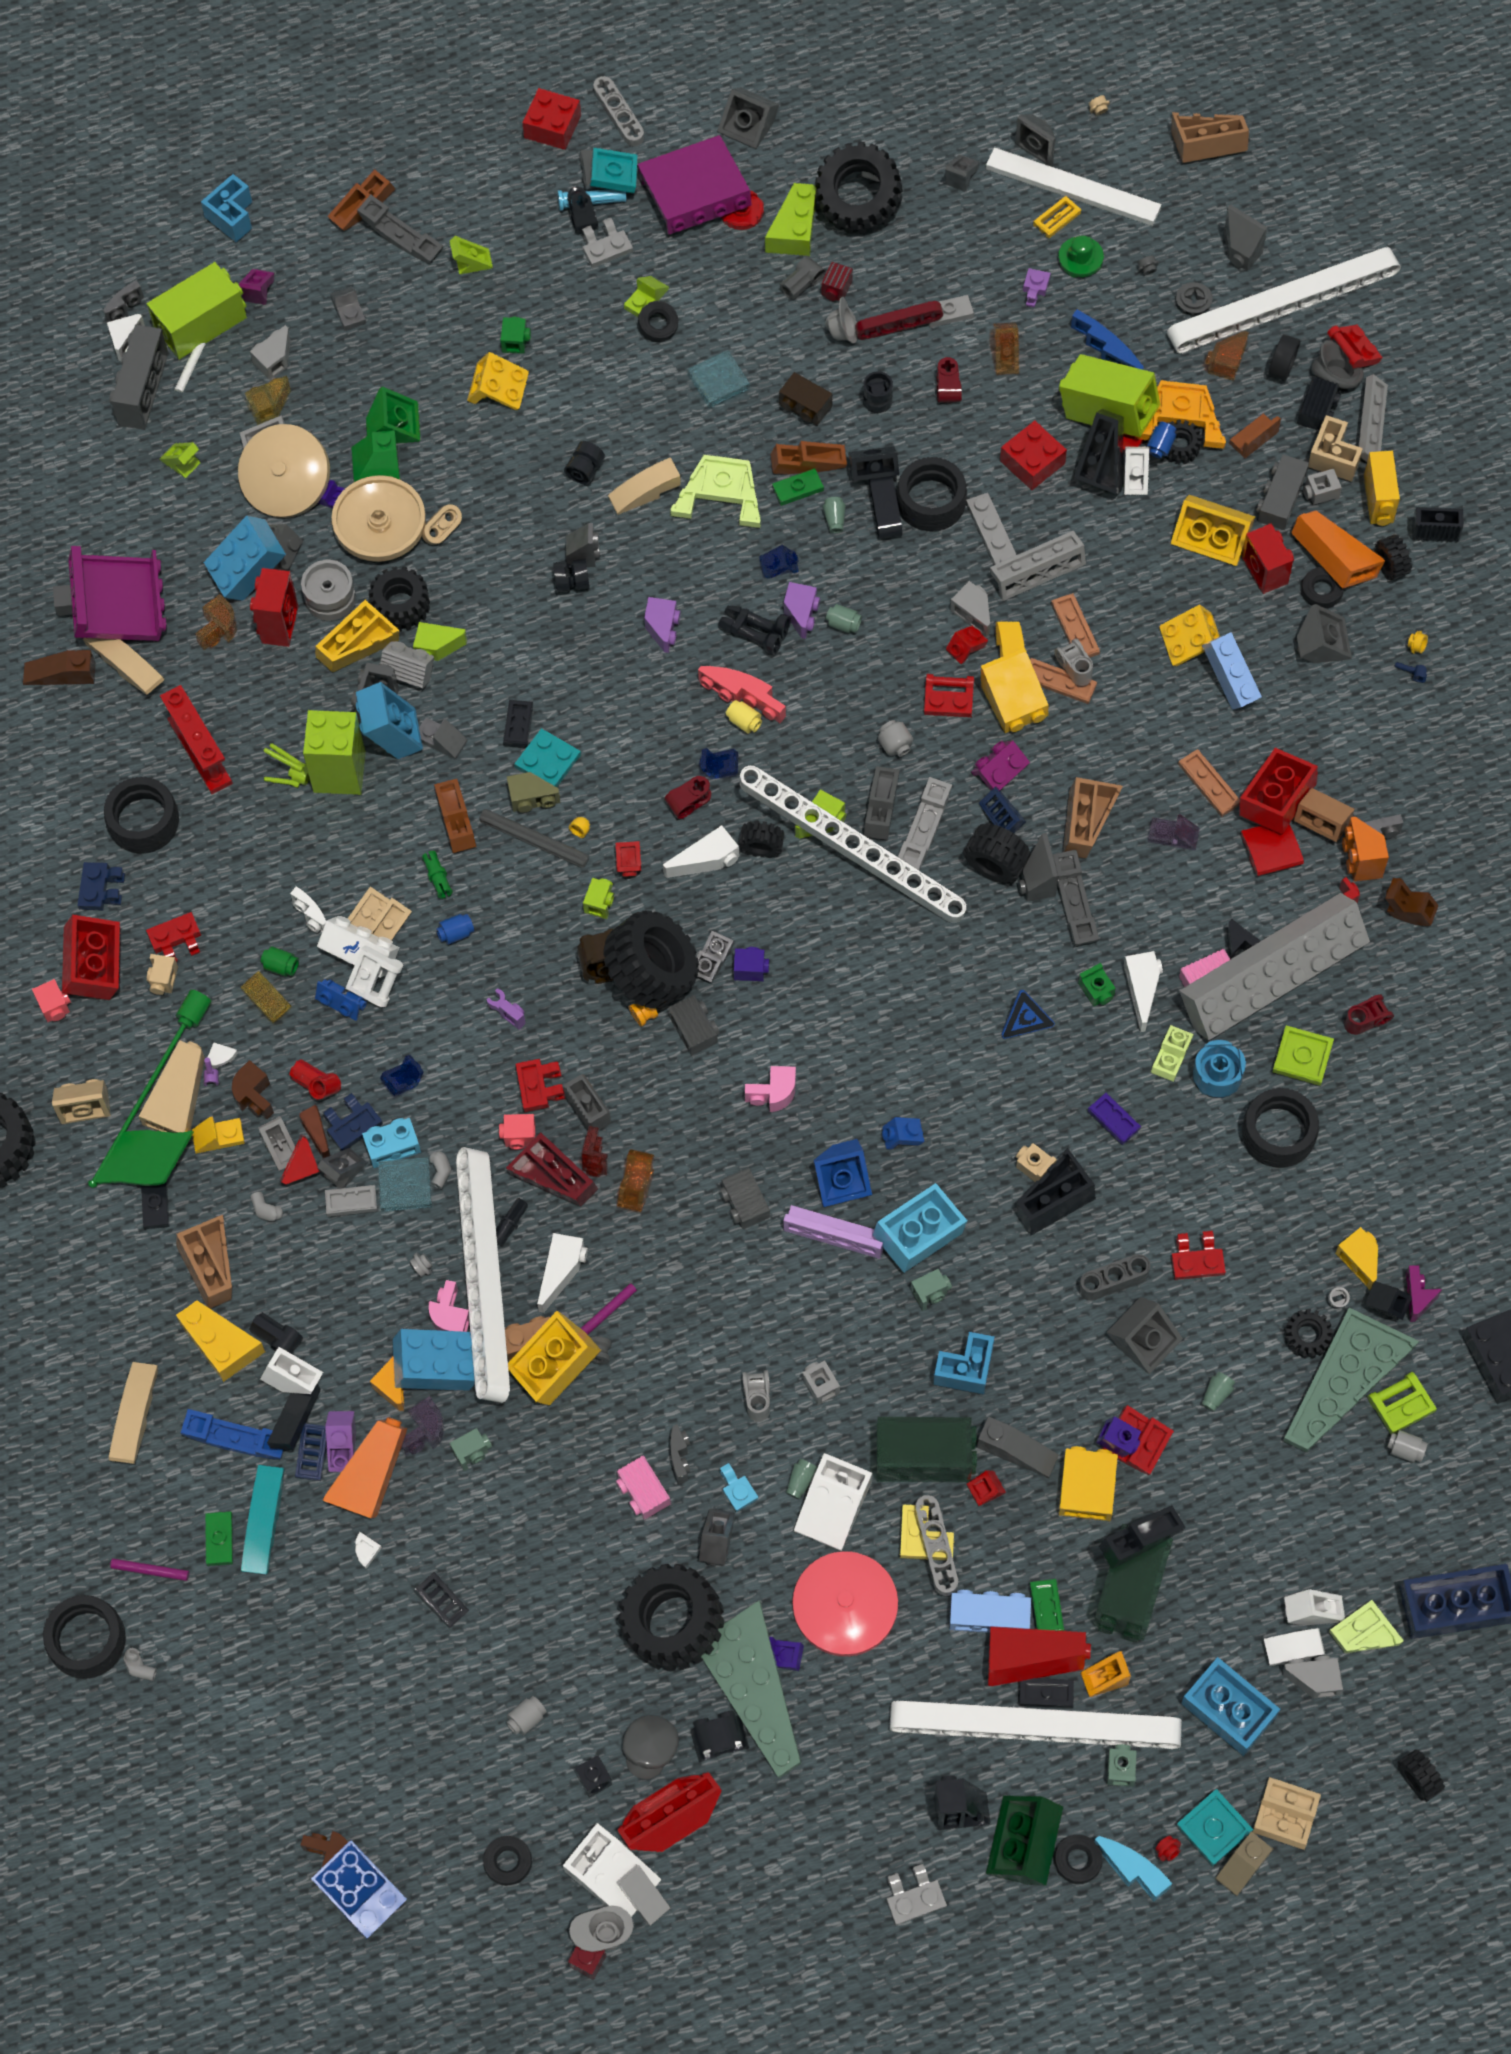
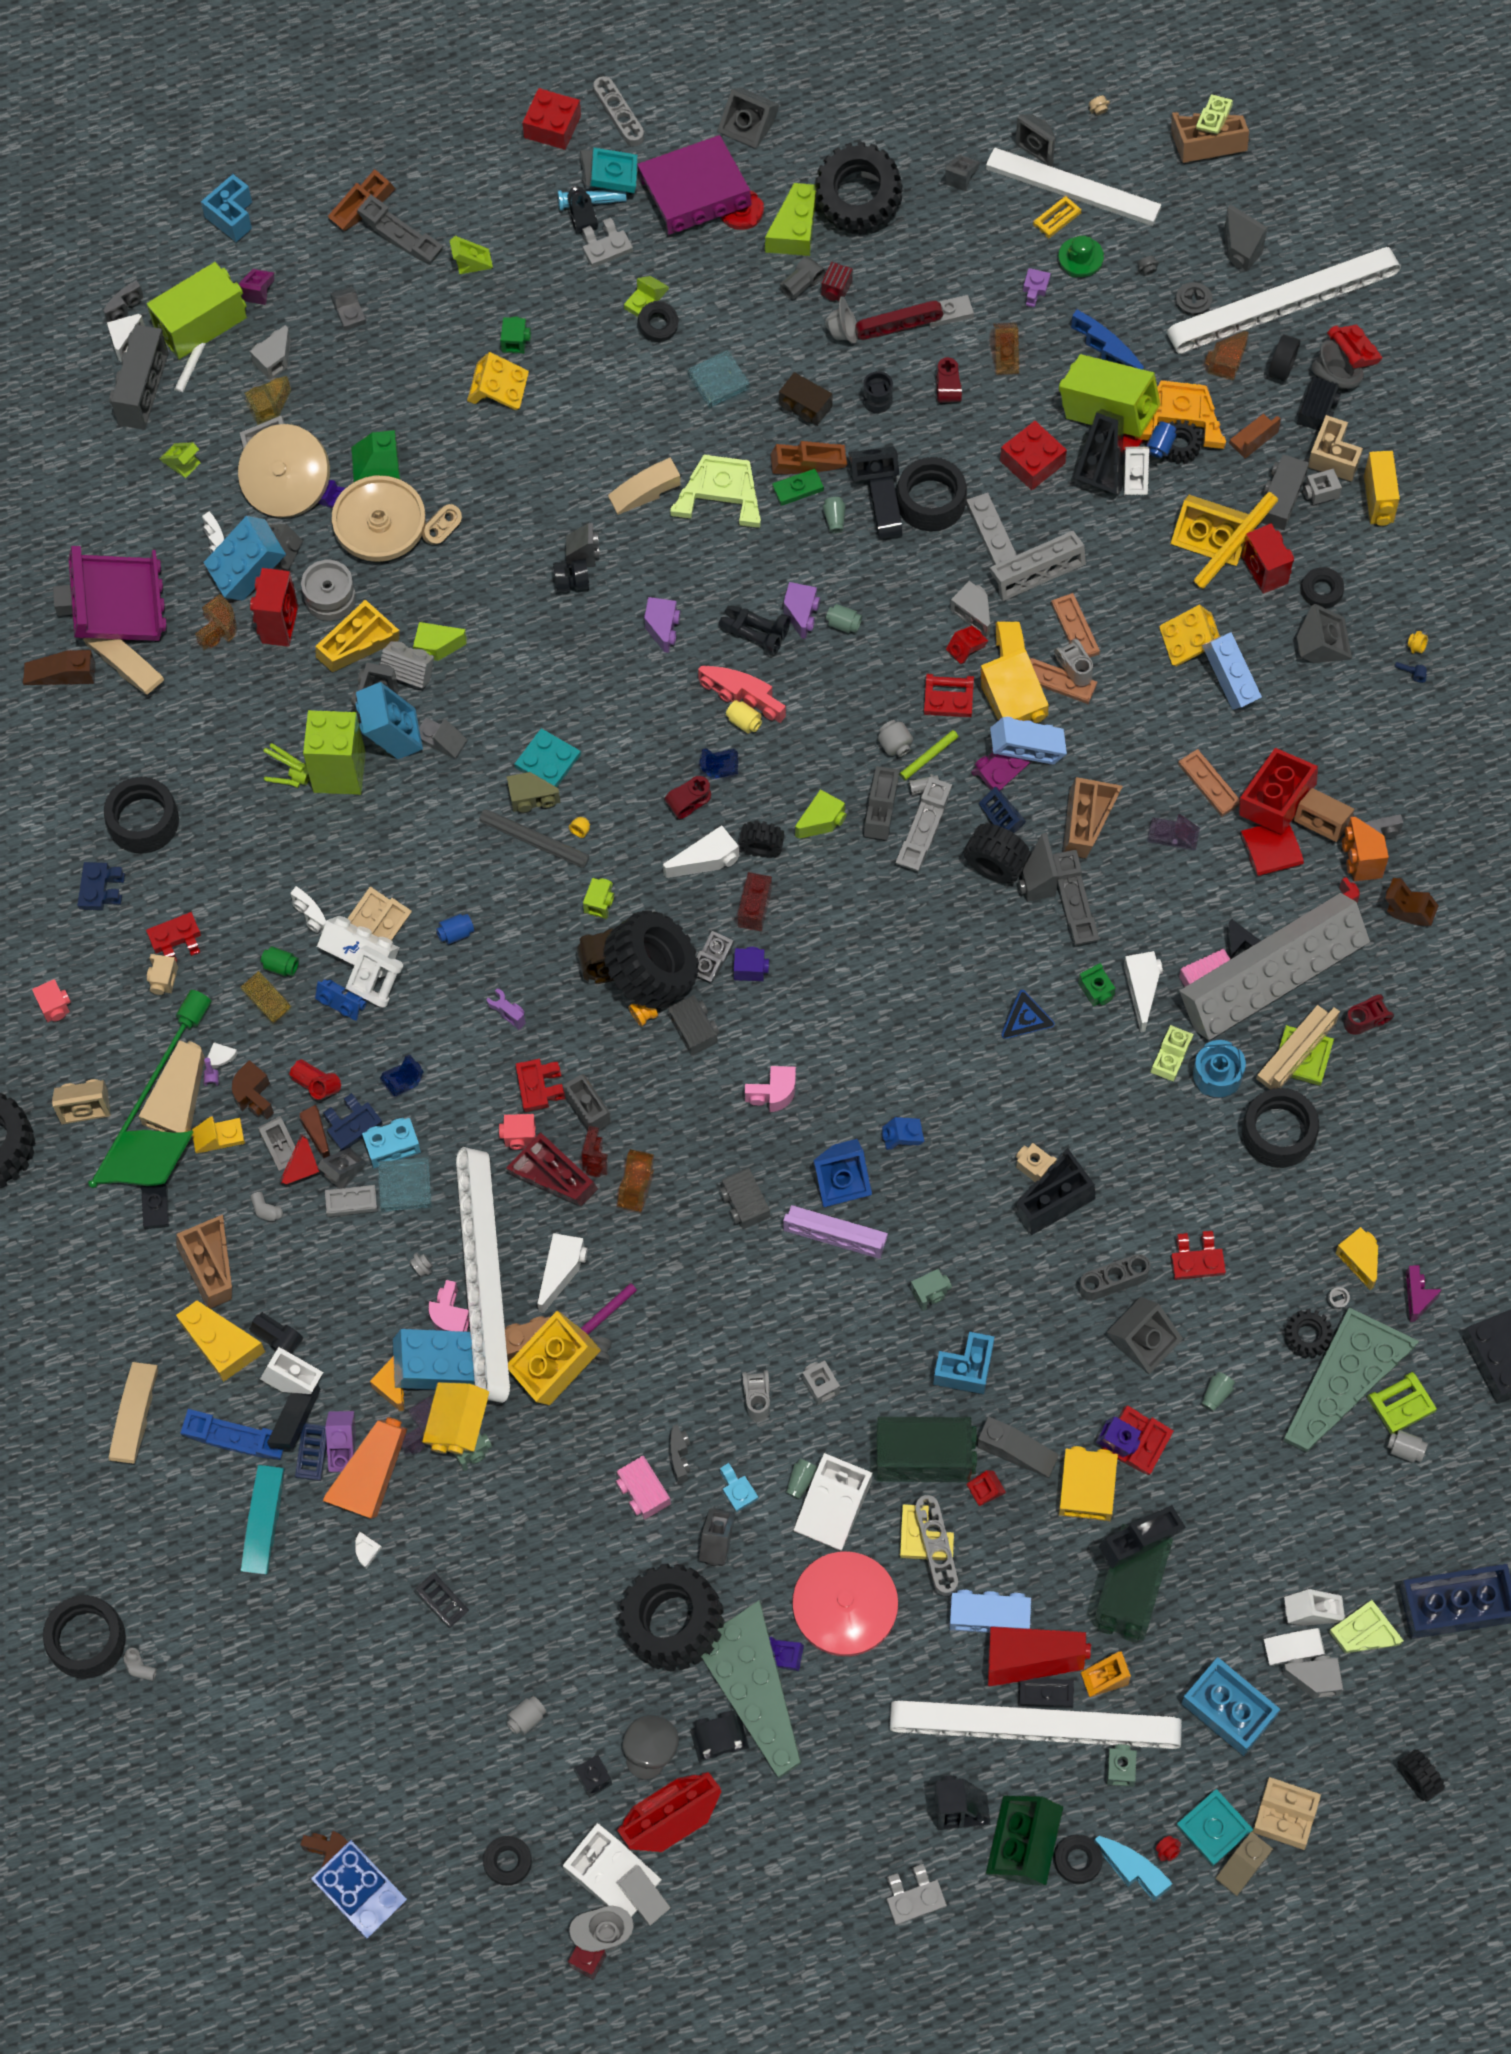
red brick [62,914,120,1000] -> none
magenta bar [110,1558,190,1581] -> none
red fence [160,685,233,795] -> none
green plate [205,1512,233,1566] -> none
green slope [366,387,420,444] -> none
black tyre [369,566,430,632] -> none
green pin [422,851,453,899] -> none
light grey arm [429,1151,451,1189] -> none
dark orange slope [434,779,476,853] -> none
black axle [496,1198,528,1246] -> none
black plate [503,700,533,748] -> none
black wheel [564,441,605,485] -> none
red bracket [615,841,642,876] -> none
white beam [740,766,966,923] -> none
clear blue bracket [759,545,799,579] -> none
medium azure brick [873,1183,967,1273] -> none
green plate [1030,1579,1064,1631] -> none
dark purple plate [1088,1093,1141,1145] -> none
orange slope [1291,511,1385,588] -> none
light grey plate [1359,374,1388,462] -> none
black brick [1365,1281,1412,1320] -> none
black tyre [1374,534,1412,581] -> none
black brick [1412,507,1464,542] -> none
none -> white slope [202,511,224,554]
none -> yellow brick [422,1382,490,1455]
none -> clear red brick [738,872,772,932]
none -> lime bar [899,730,958,781]
none -> light grey pin [909,774,939,796]
none -> light blue brick [990,717,1067,764]
none -> yellow axle [1194,492,1278,589]
none -> yellowish green slope [1196,94,1233,134]
none -> tan fence [1256,1005,1340,1089]

